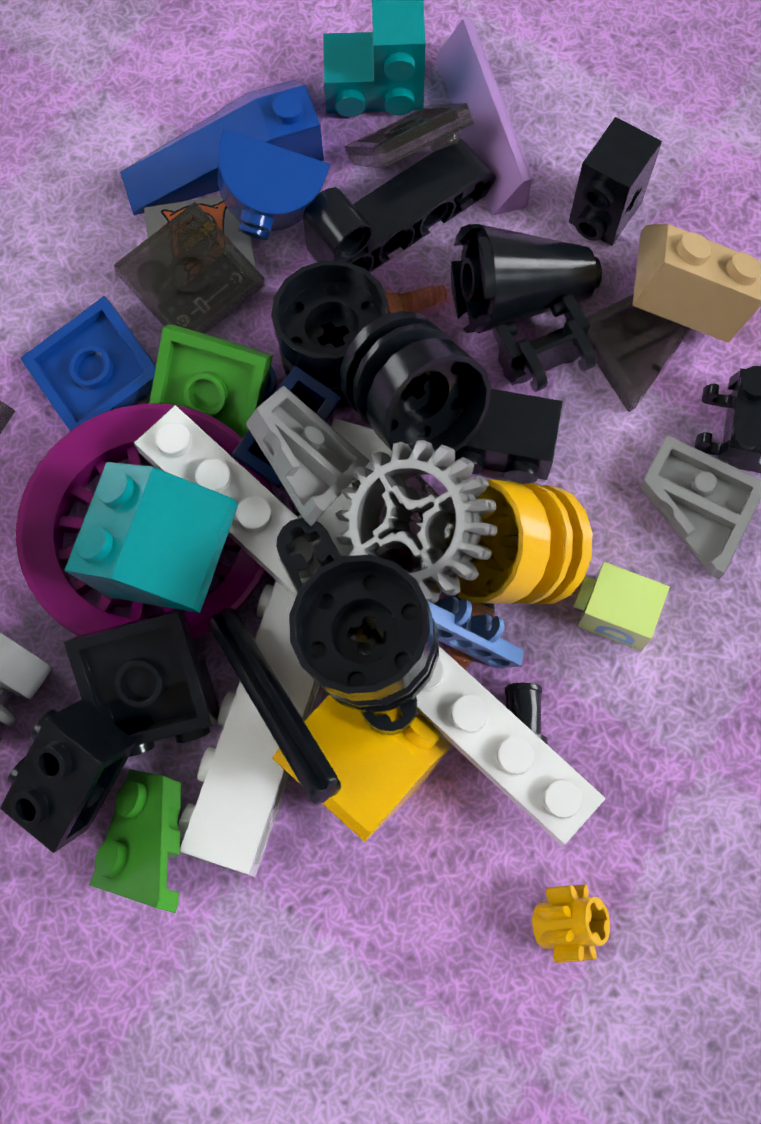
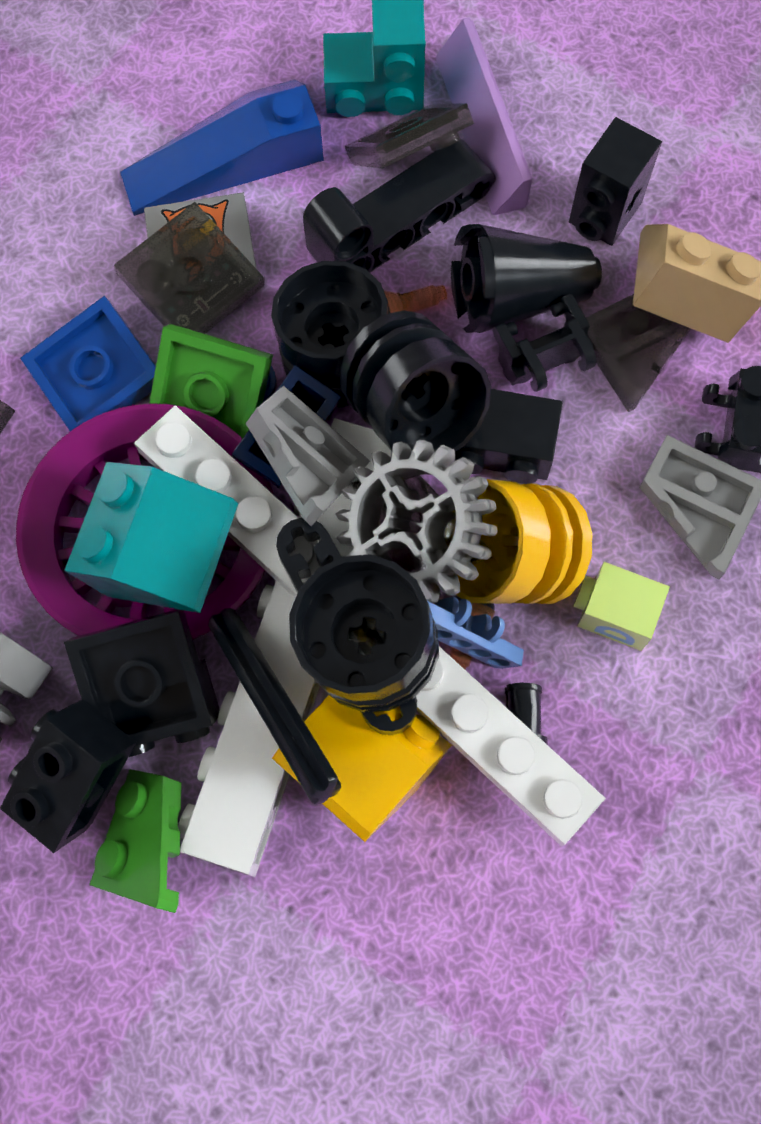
blue brick [218,128,330,240] -> none
yellow gear [532,884,610,963] -> none

